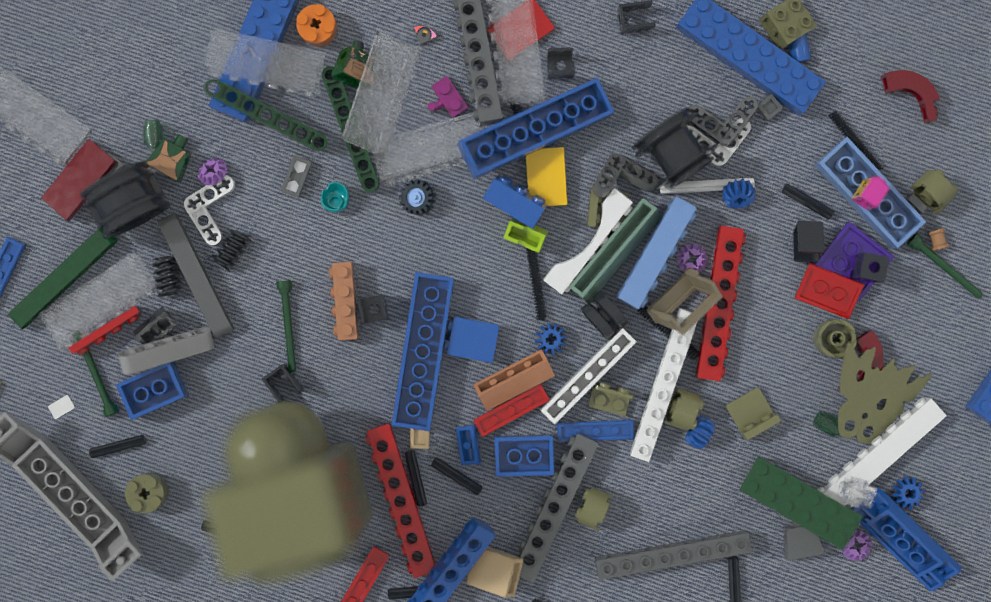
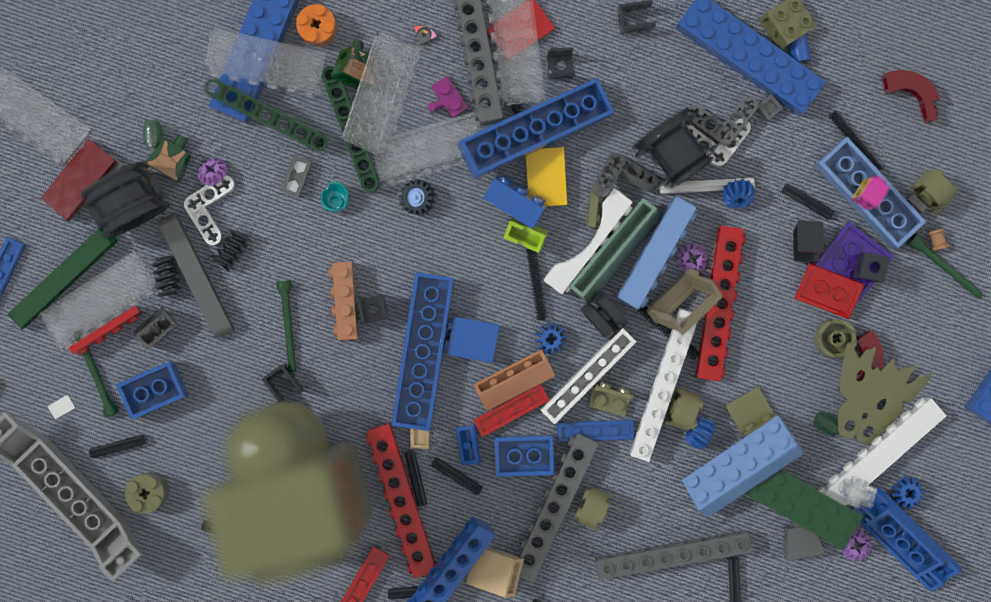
light grey beam [118,327,215,374] -> none
none -> medium blue brick [682,416,804,518]

